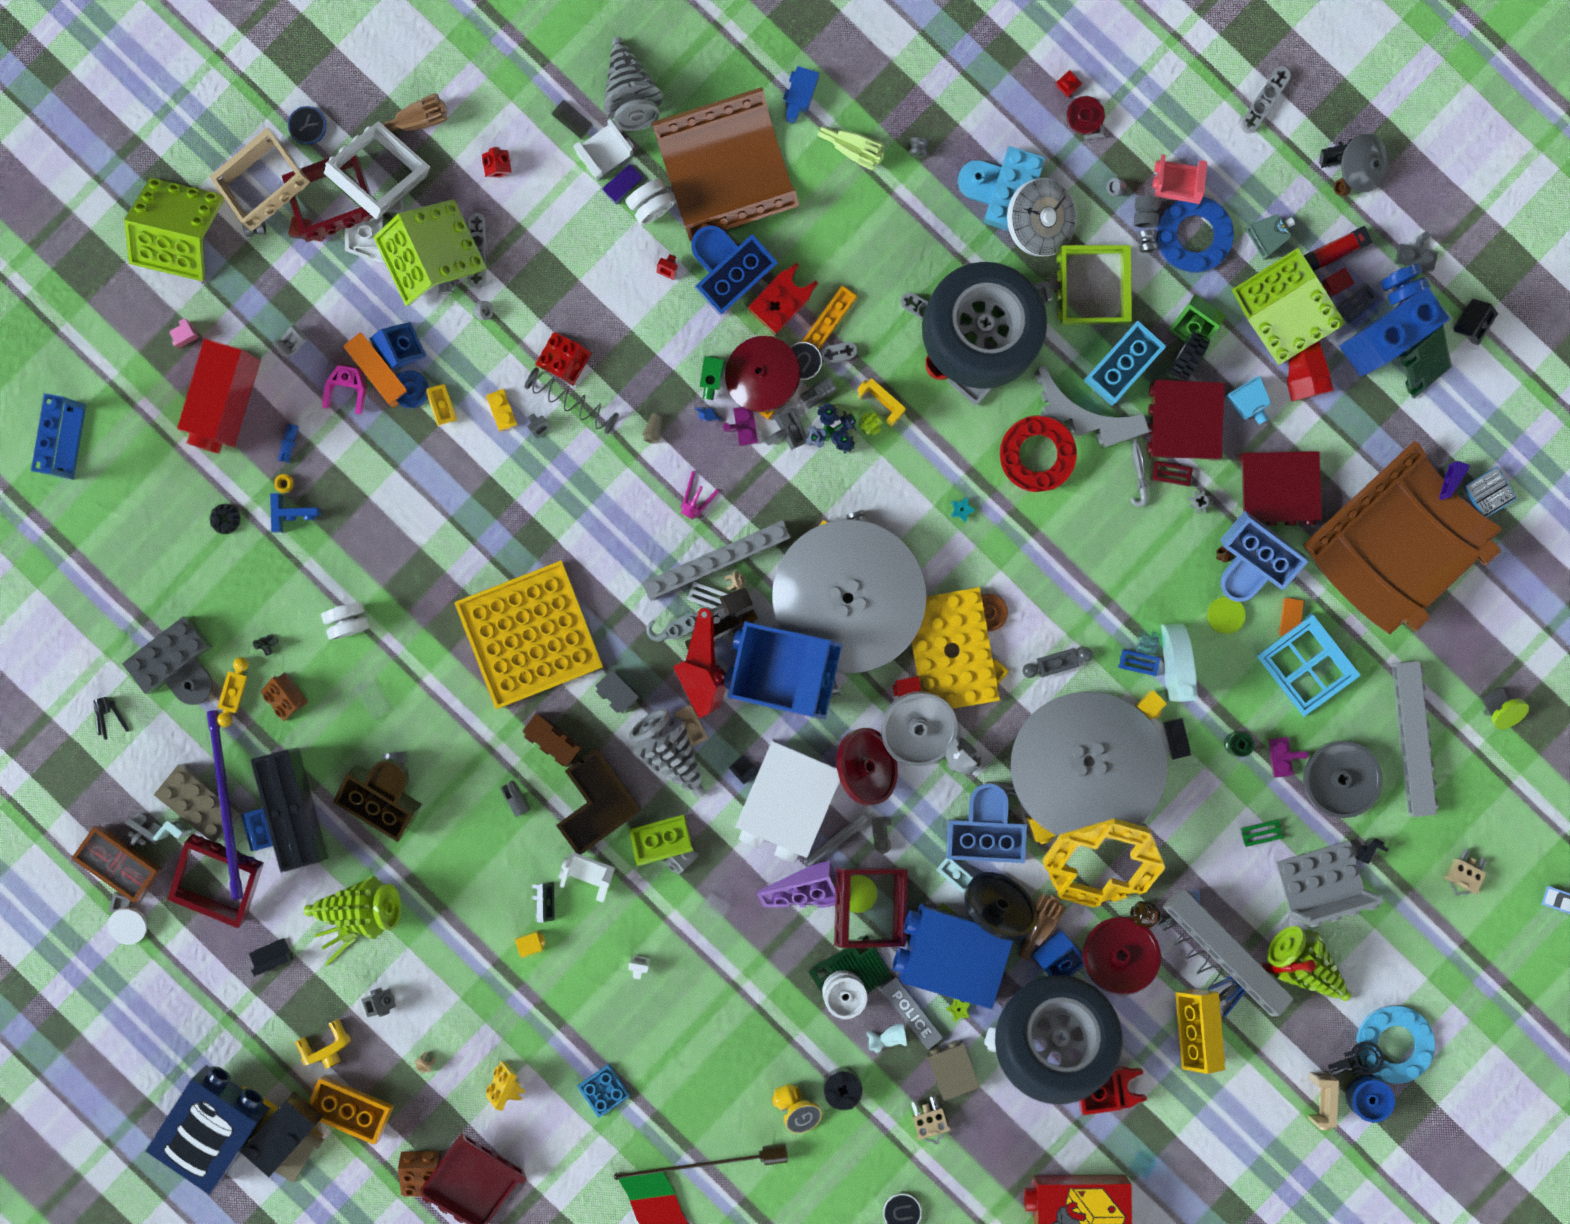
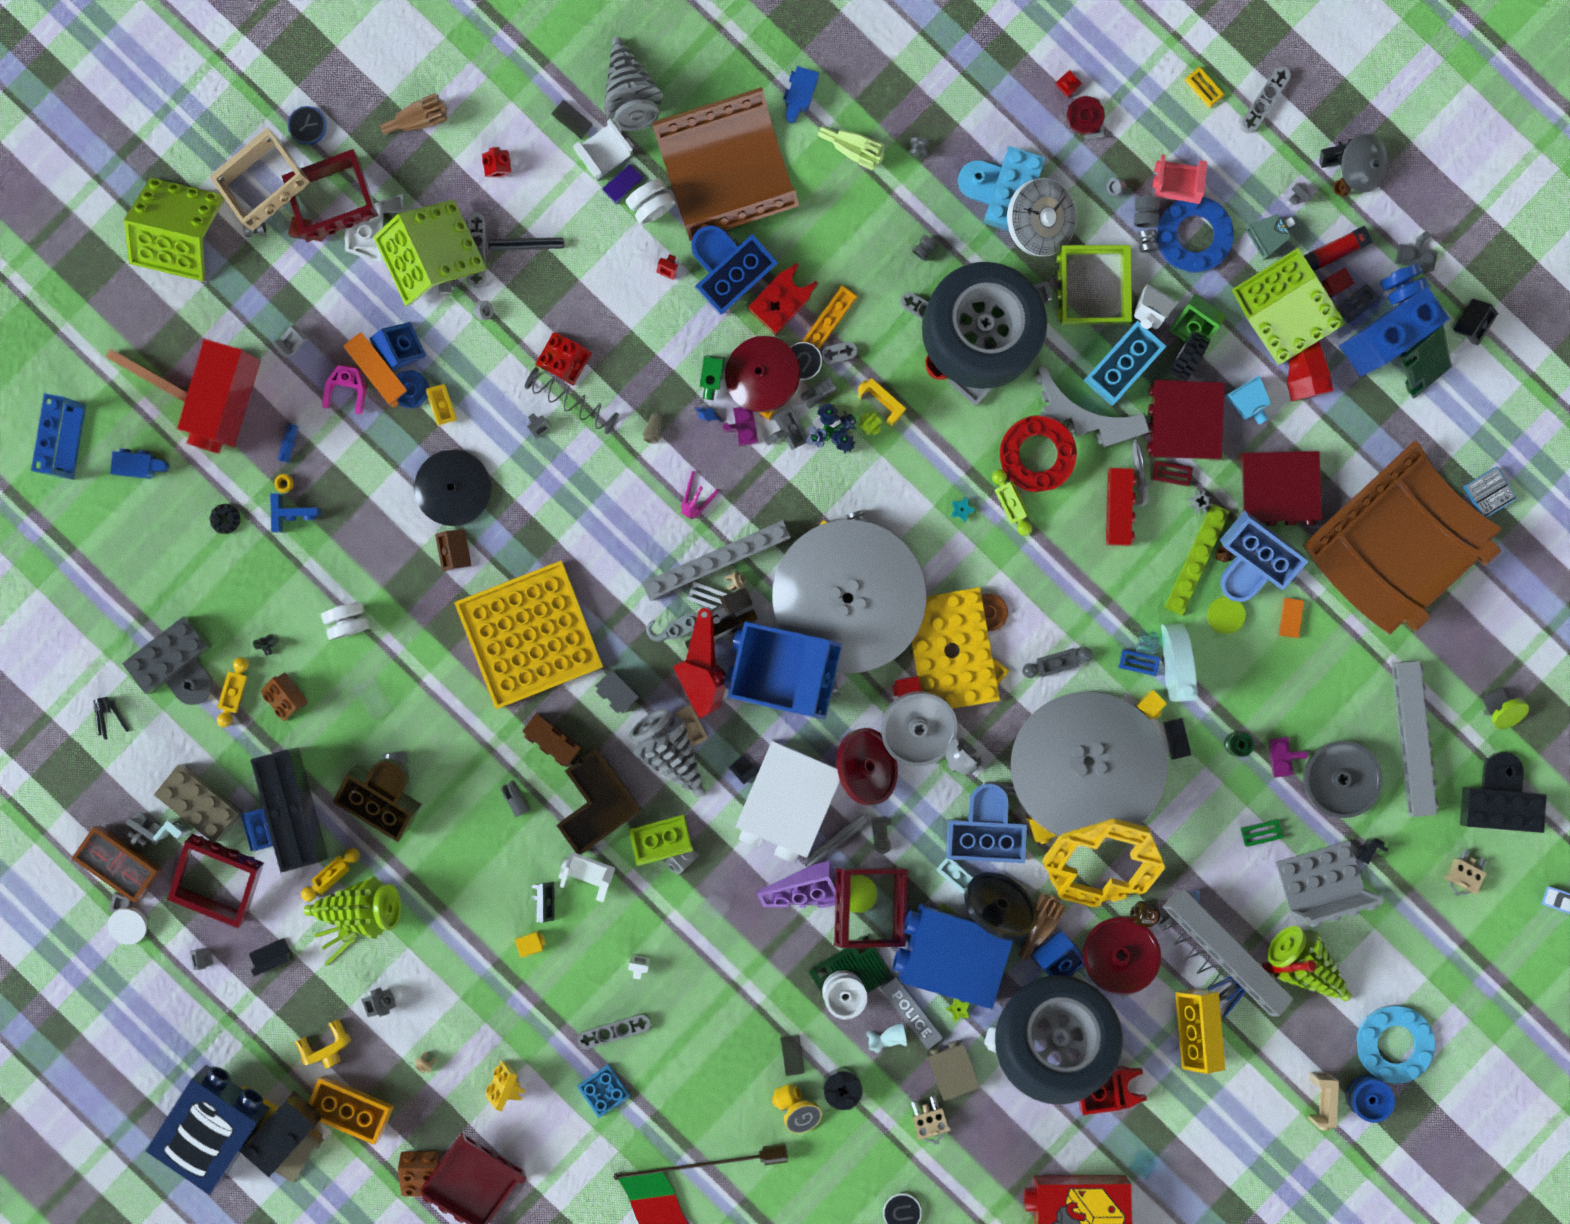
bright pink panel [170,318,199,348] -> none
dark purple piece [207,710,244,900] -> none
white window [324,121,430,219] -> none
yellow plate [486,389,518,432] -> none
medium azure window [1256,613,1361,717] -> none
black pin [1328,1041,1384,1076] -> none
dark purple slope [1439,461,1470,500] -> none
none -> nougat beam [105,349,188,402]
none -> blue hinge [110,448,170,479]
none -> flat silver tile [190,949,213,970]
none -> yellow plate [301,848,360,902]
none -> black dish [414,450,492,526]
none -> reddish brown panel [435,529,471,572]
none -> black axle [488,237,564,251]
none -> light grey beam [577,1014,651,1049]
none -> clear smoke tile [780,1034,805,1076]
none -> flat silver wheel [912,235,938,262]
none -> lime plate [992,469,1032,536]
none -> red brick [1105,468,1137,547]
none -> white torso [1134,284,1178,329]
none -> lime plate [1164,503,1230,616]
none -> yellow tile [1184,66,1225,108]
none -> flat silver tile [1289,183,1311,205]
none -> black brick [1460,752,1547,833]

